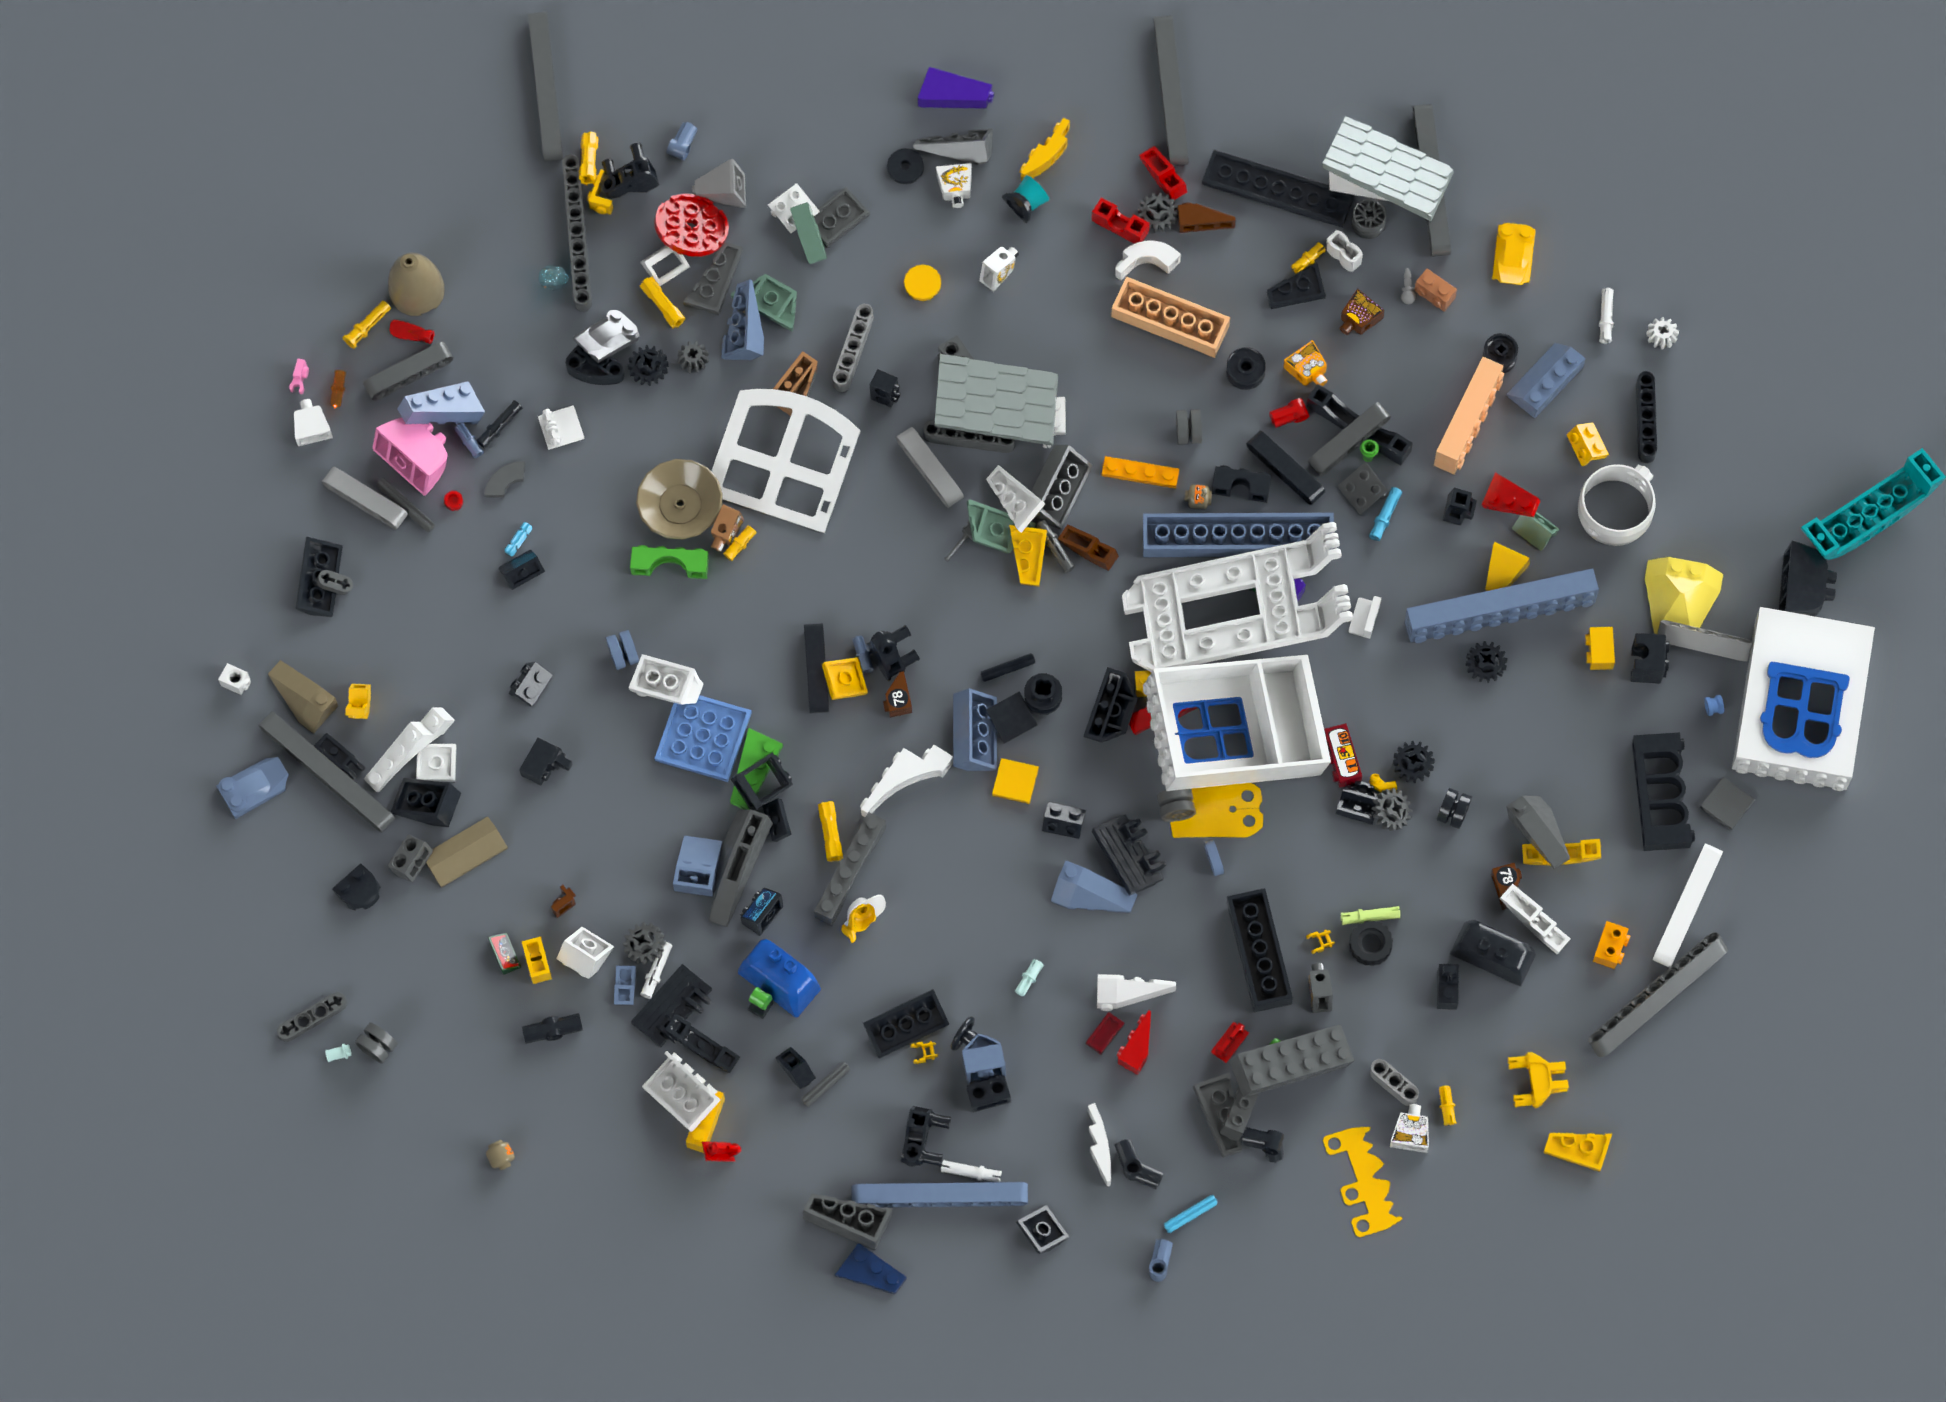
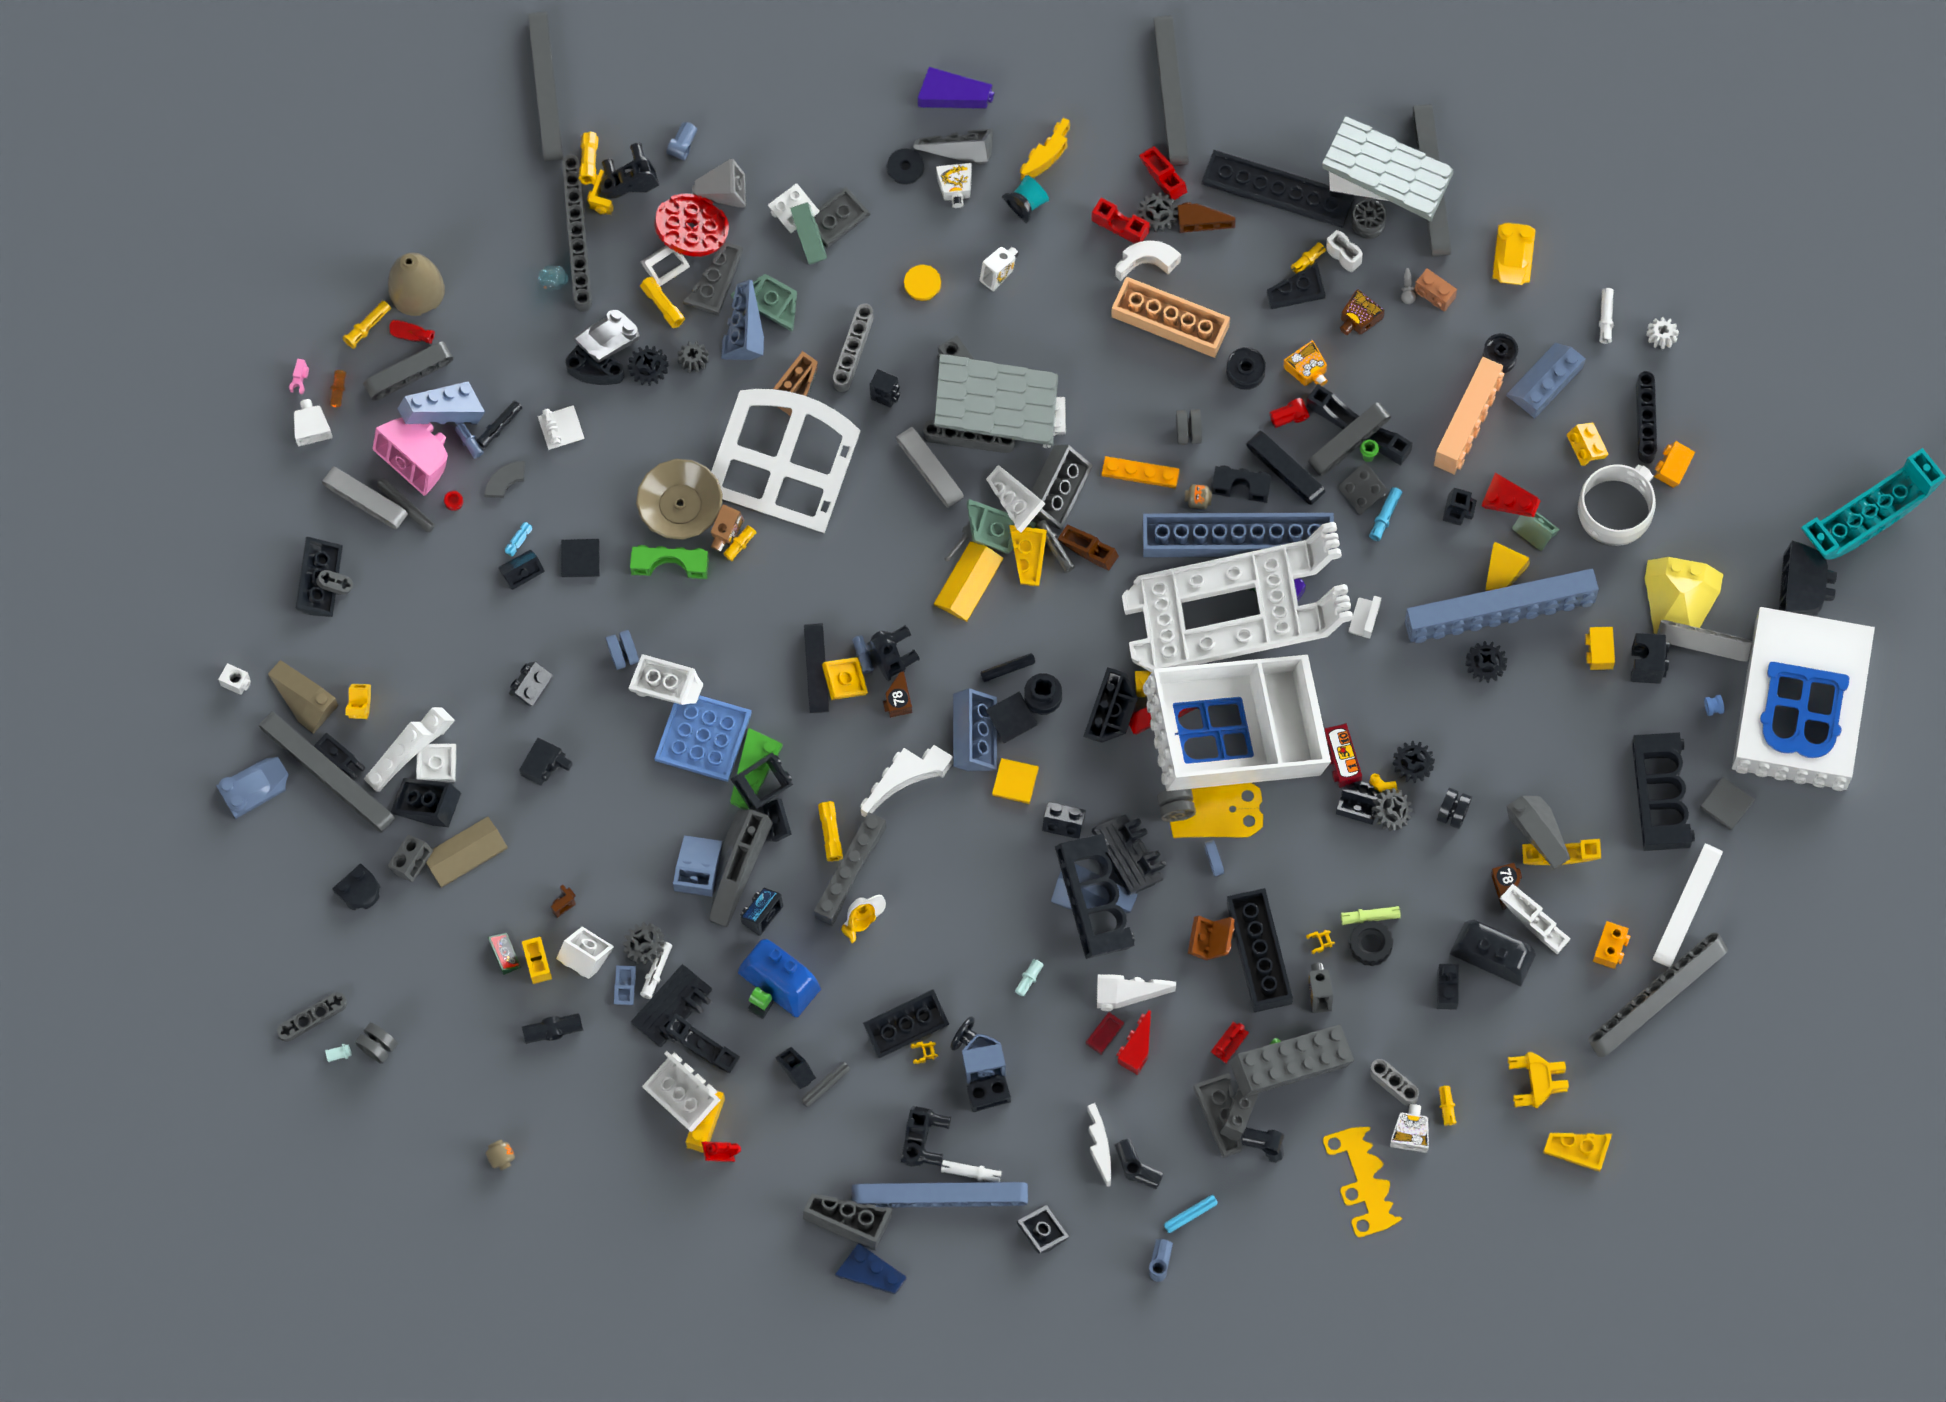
none -> black tile [561,539,600,577]
none -> yellow slope [934,541,1003,622]
none -> black fence [1055,833,1135,959]
none -> dark orange bracket [1188,916,1235,960]
none -> light orange brick [1654,441,1695,488]

